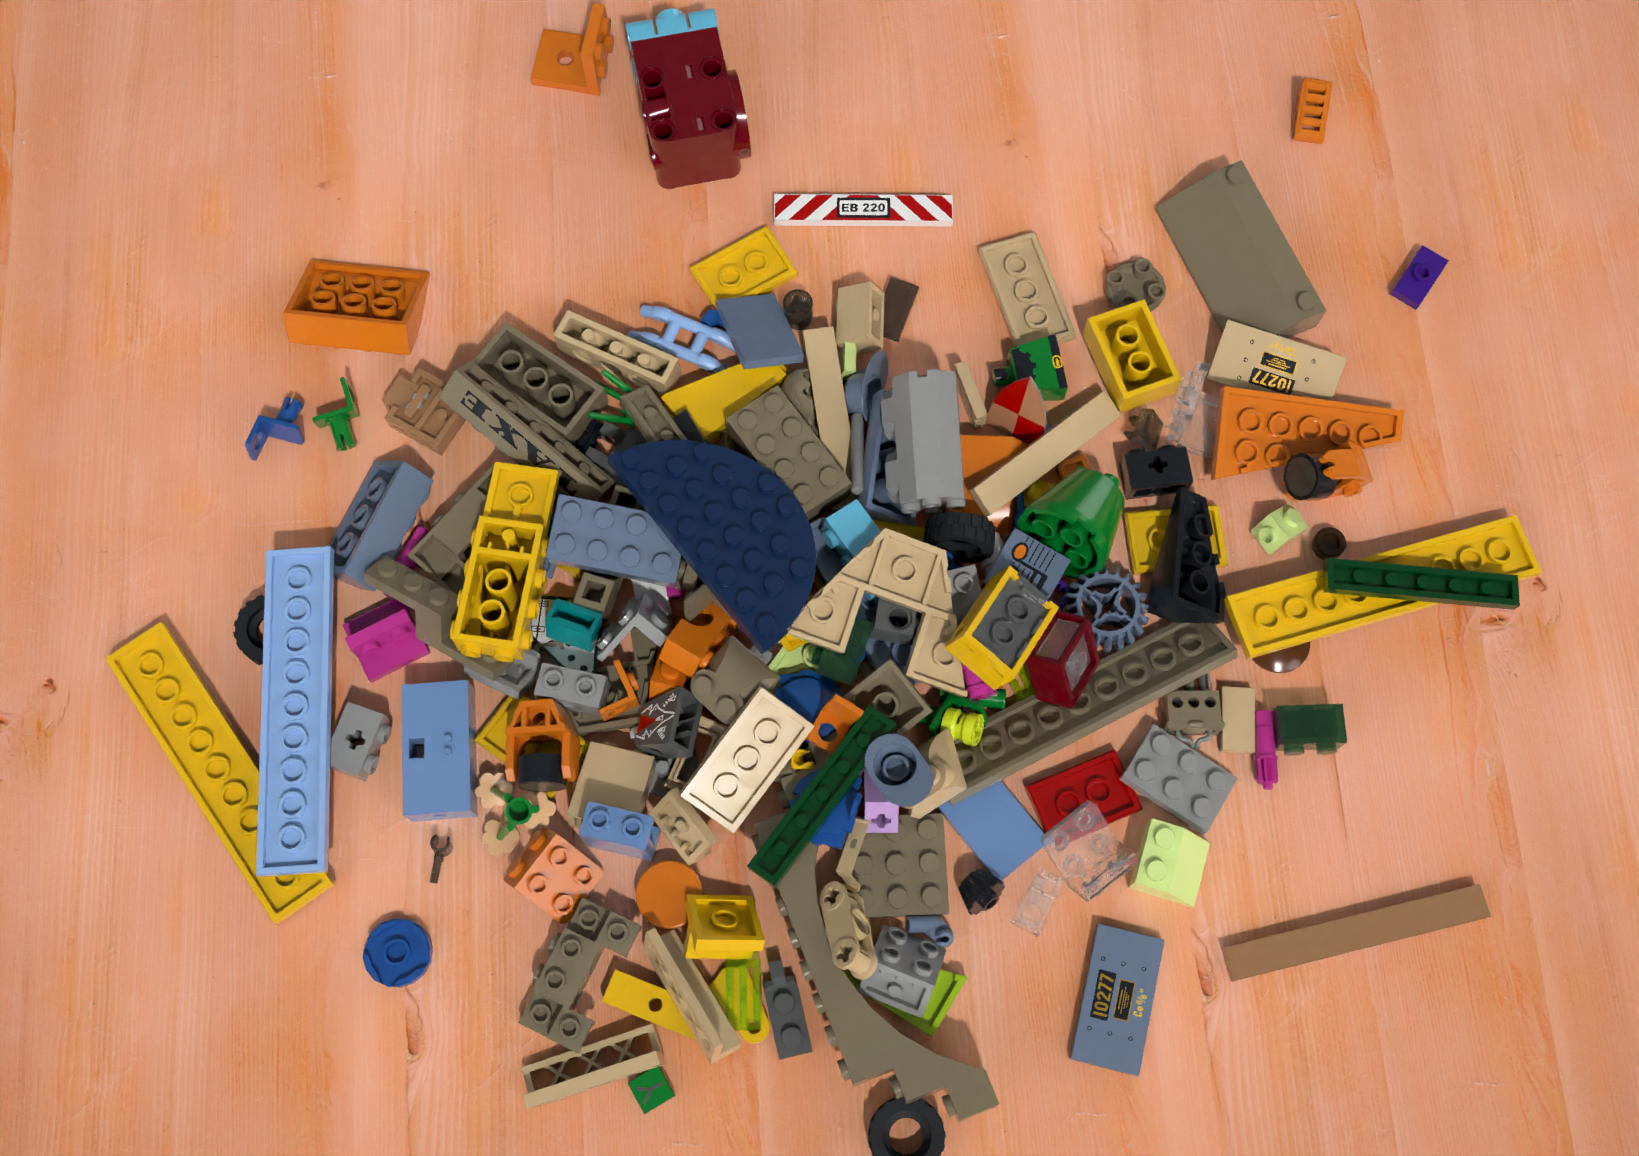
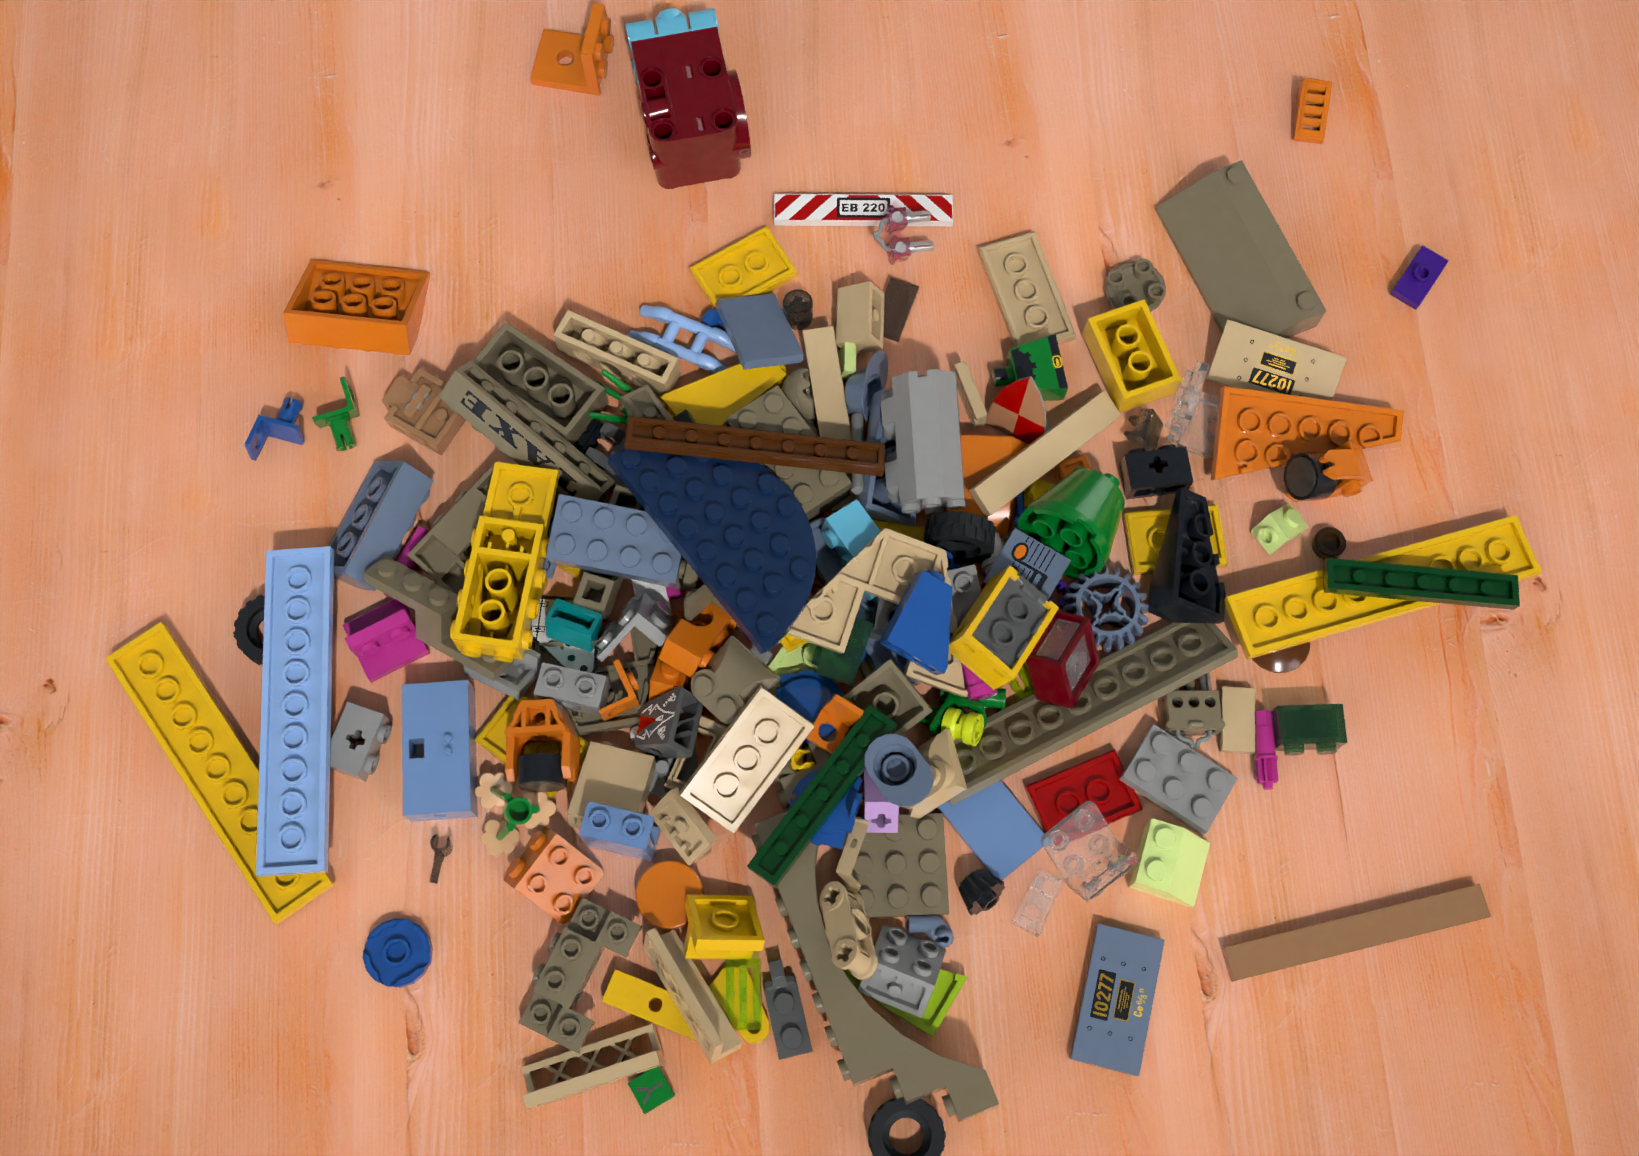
none -> reddish brown tile [624,416,885,477]
none -> piece [874,205,934,265]
none -> blue slope [879,569,952,675]

